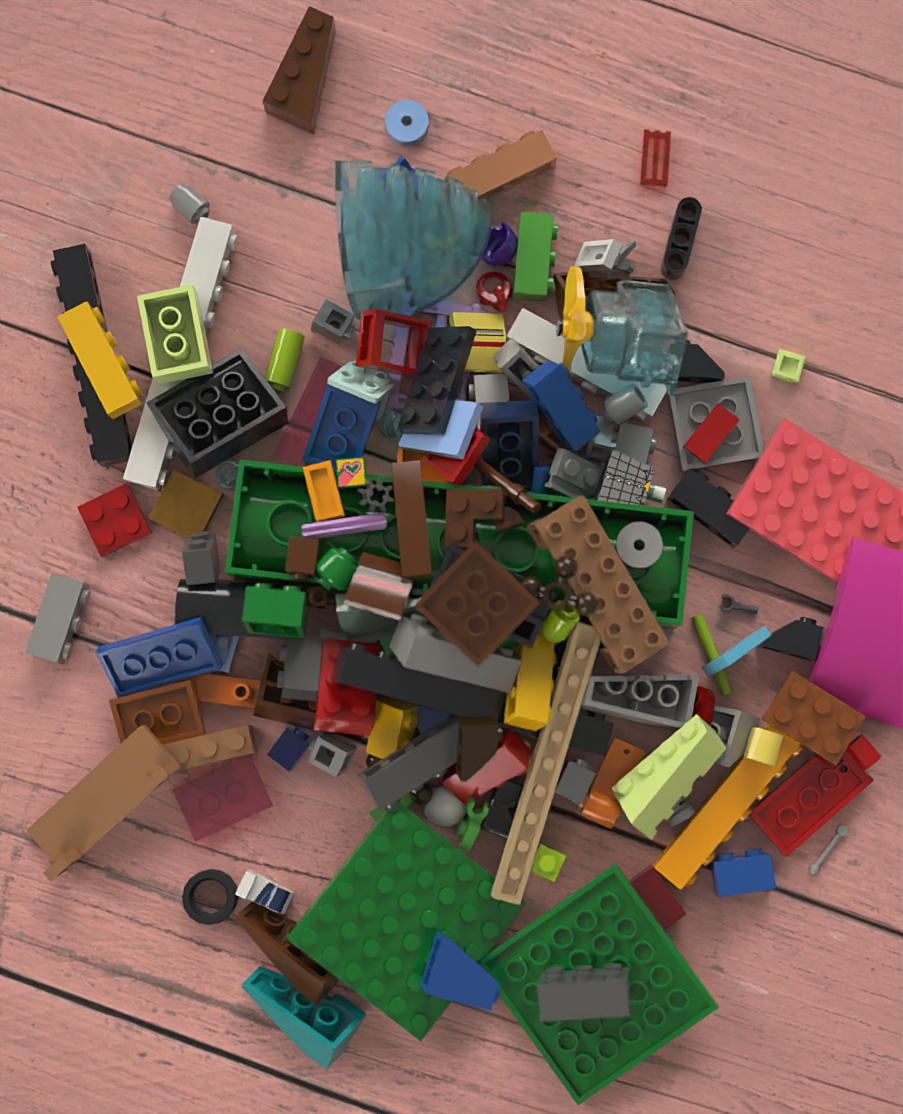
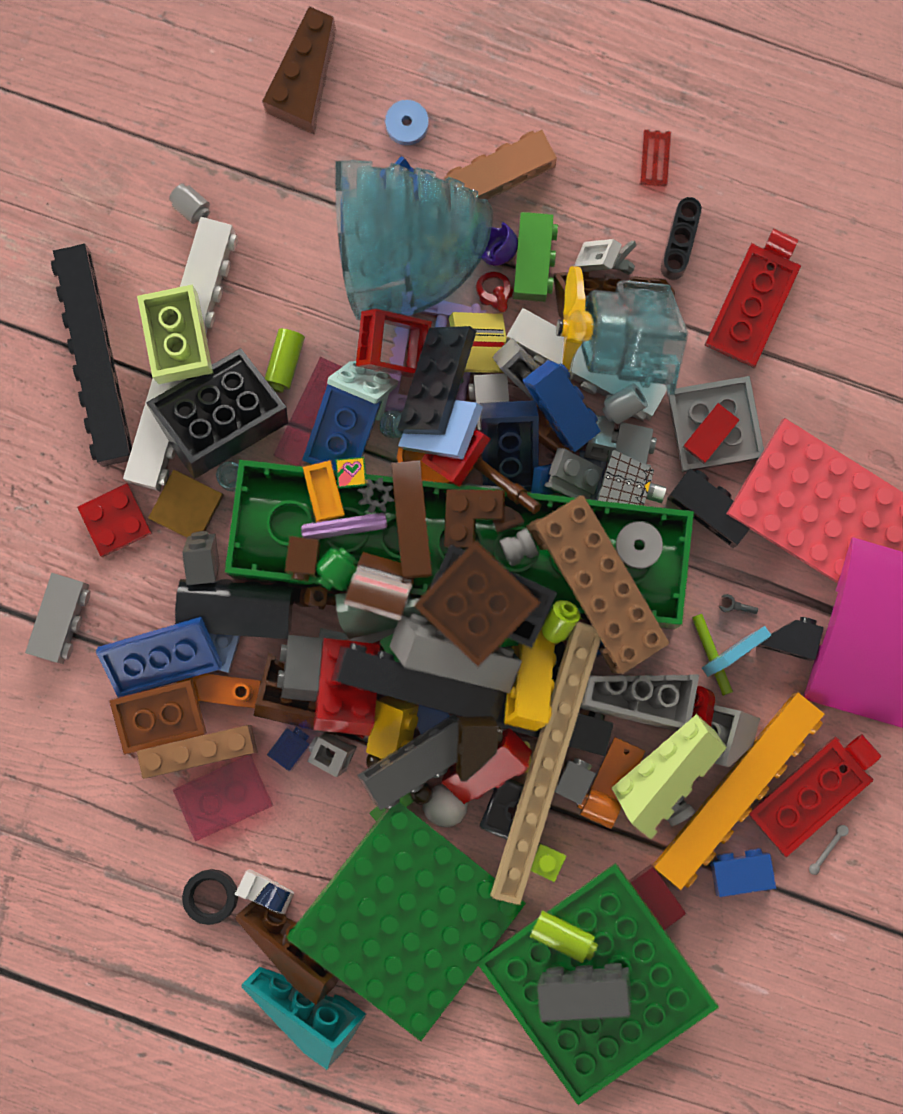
medium nougat bracket [27,725,181,882] -> none
yellow brick [57,301,143,419] -> none
green brick [242,583,309,638] -> none
flat silver brick [310,299,356,345] -> none
blue slope [420,931,500,1011] -> none
bright green plate [456,797,489,852] -> none
dark brown piece [520,556,598,616] -> none
black slope [666,339,725,383] -> none
light yellow piece [743,727,783,766] -> none
dark orange plate [761,671,866,765] -> none
yellowish green tile [771,349,806,385] -> none
none -> light grey wheel [500,529,538,567]
none -> lime brick [530,910,598,963]
none -> red hinge [704,228,801,368]

